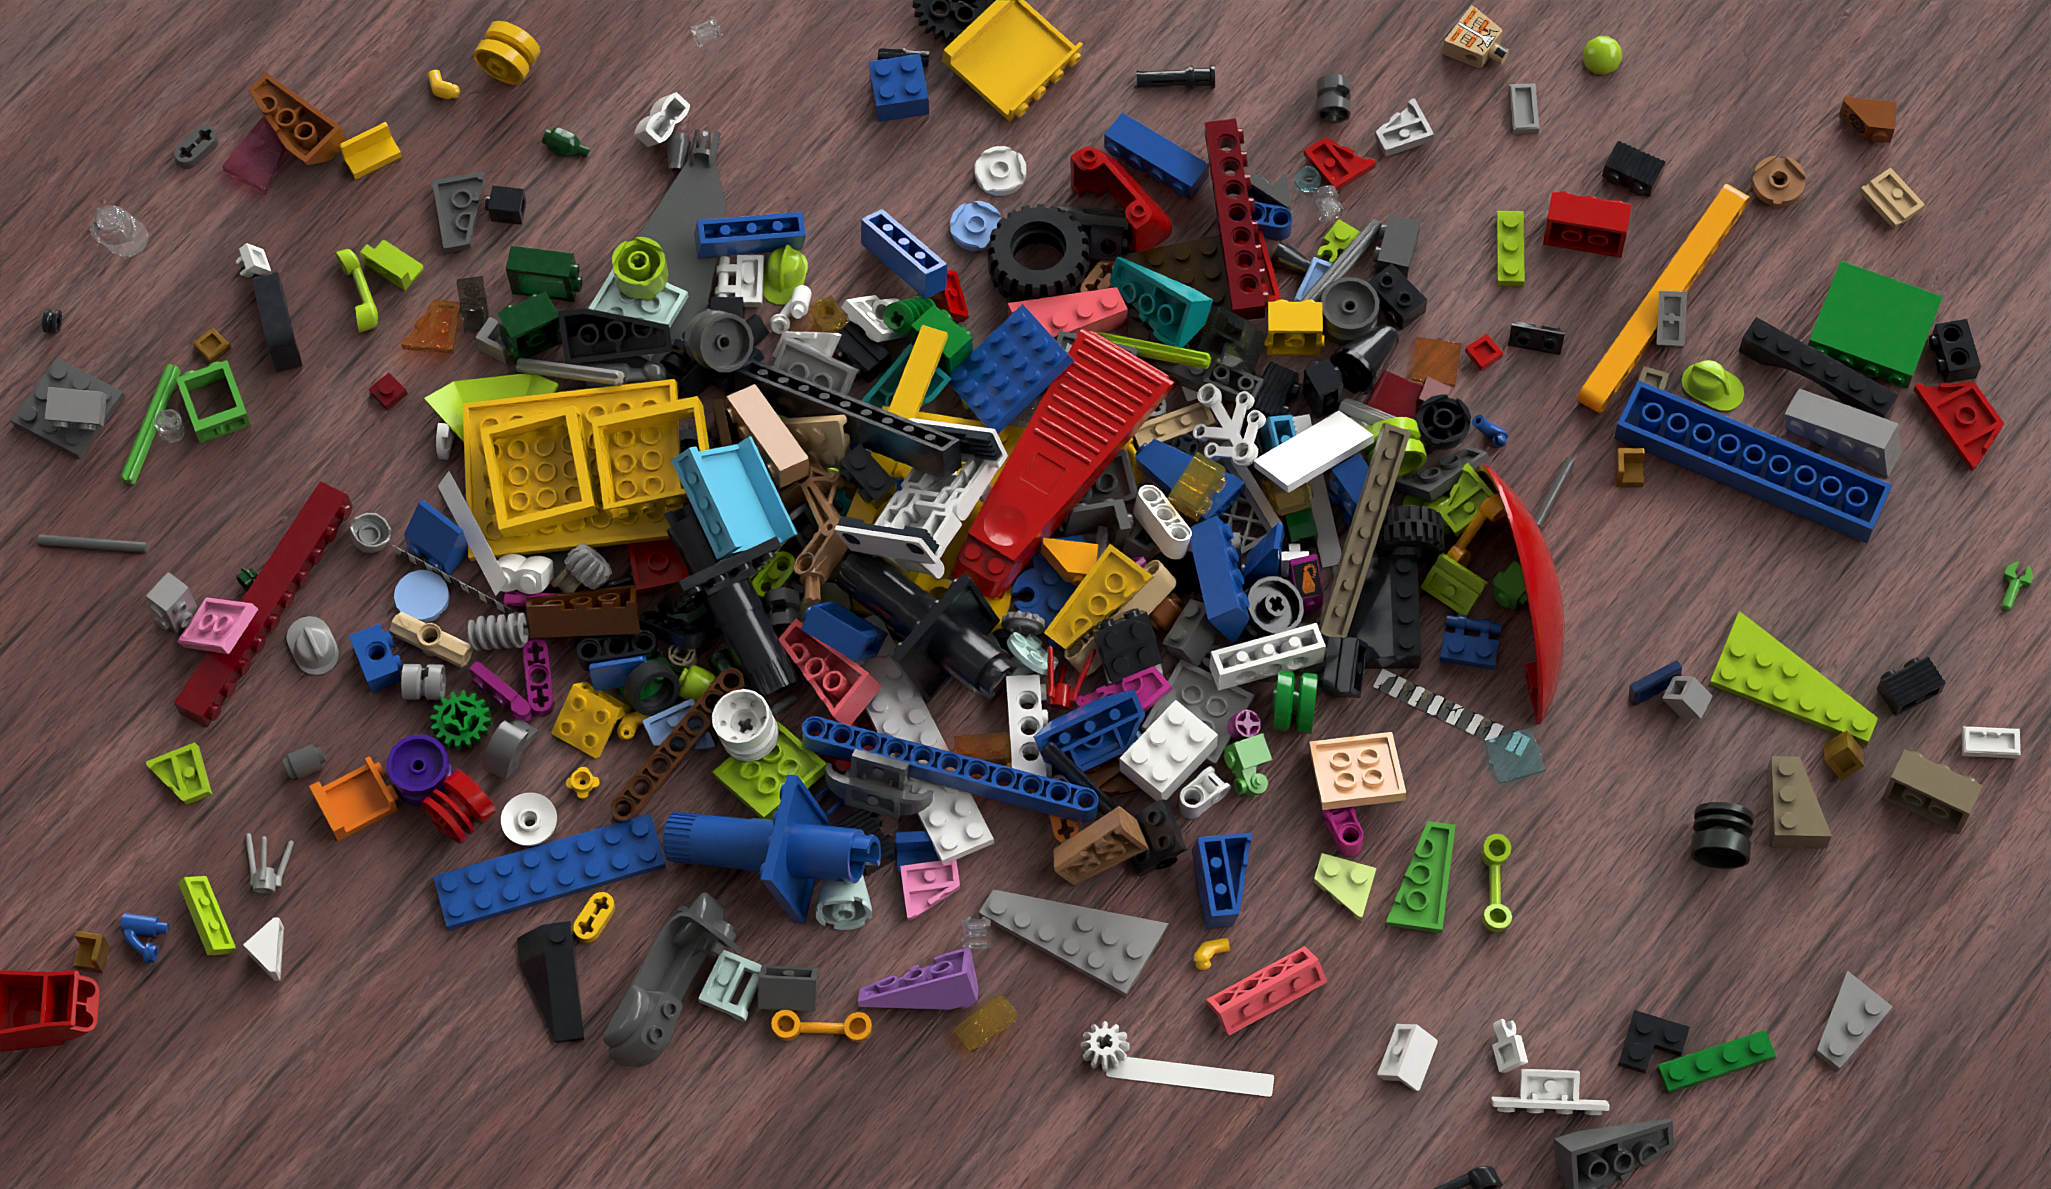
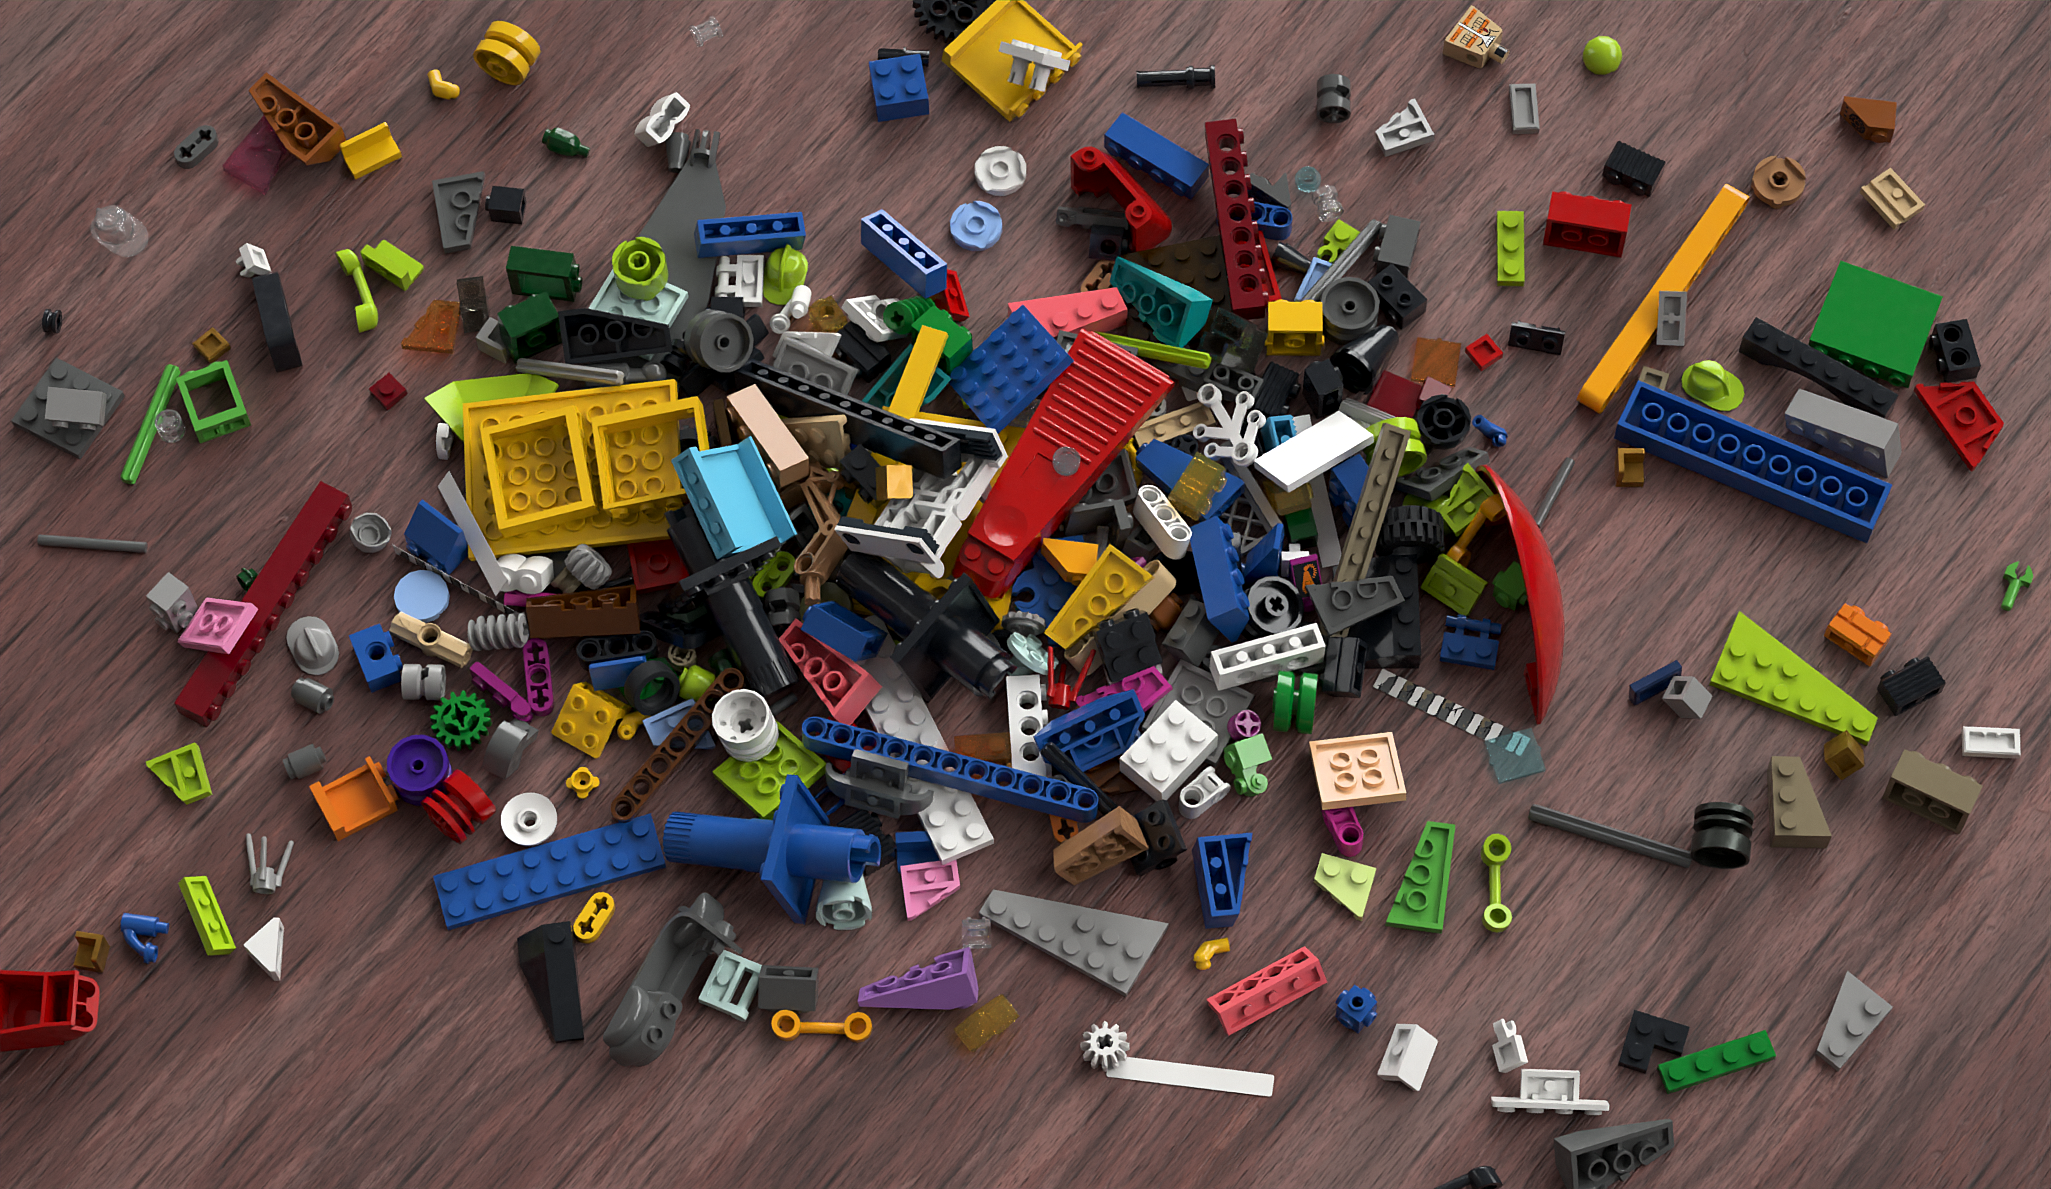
black tyre [988,204,1089,303] -> none
red wing [1304,137,1376,193] -> none
none -> dark grey brick [291,678,334,714]
none -> panel [875,465,913,501]
none -> white plate [999,39,1070,92]
none -> clear light blue tile [1052,447,1080,476]
none -> dark grey wing [1305,576,1405,637]
none -> blue brick [1335,985,1378,1033]
none -> dark grey axle [1528,804,1692,868]
none -> orange brick [1824,603,1892,666]

